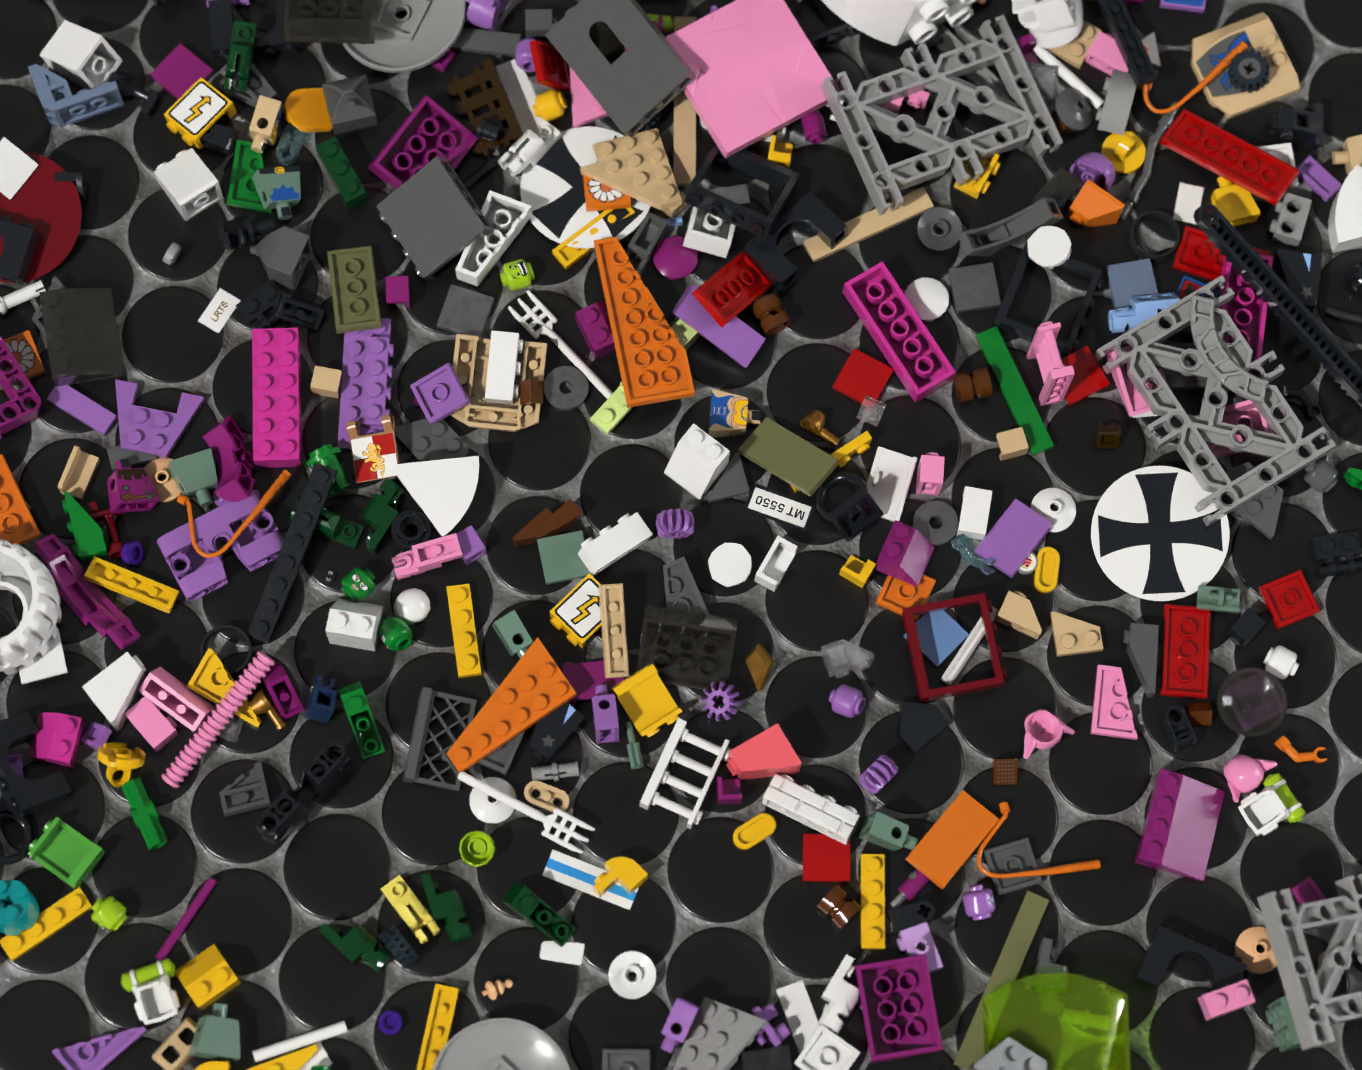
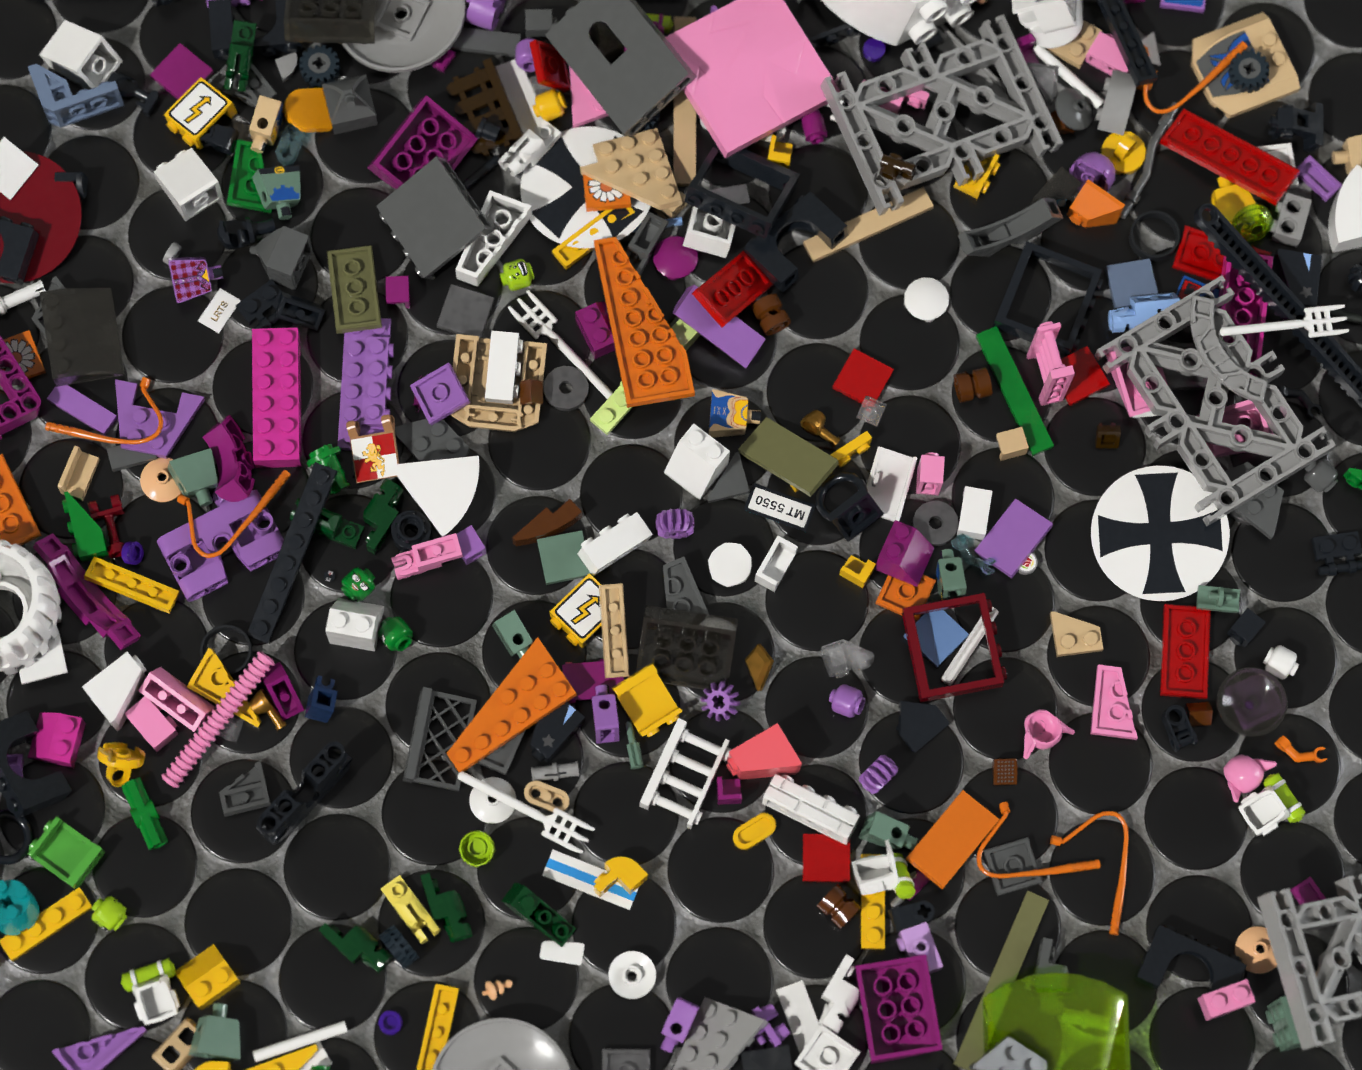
medium lavender plate [80,721,112,750] -> none
magenta torso [107,458,160,513] -> none
magenta bar [155,877,217,960] -> none
tan panel [310,366,342,398] -> none
dark green brick [315,137,368,212] -> none
green slope [338,681,385,759] -> none
white hair [393,588,431,625] -> none
yellow plate [446,584,482,678] -> none
dark pink brick [842,261,956,403] -> none
dark grey dish [917,207,962,251] -> none
flat silver tile [948,262,1001,314] -> none
medium lavender head [962,884,996,920] -> none
tan slope [995,591,1042,639] -> none
white hat [1028,226,1072,269] -> none
white dish [1030,488,1076,533] -> none
yellow tile [1034,547,1060,593] -> none
dark grey slope [1123,623,1159,698] -> none
magenta slope [1134,769,1225,882] -> none
white sticker [1173,183,1204,225] -> none
red tile [1258,570,1320,630] -> none
none -> orange piece [45,377,163,444]
none -> torso [168,257,223,303]
none -> light grey tile [275,52,298,82]
none -> black wheel [299,45,340,88]
none -> white piece [852,840,915,899]
none -> dark purple tile [863,38,885,62]
none -> dark brown plate [879,153,916,181]
none -> sand green torso [936,549,967,601]
none -> orange piece [1050,811,1129,935]
none -> white piece [1220,304,1349,338]
none -> clear neon green piece [1232,204,1273,242]

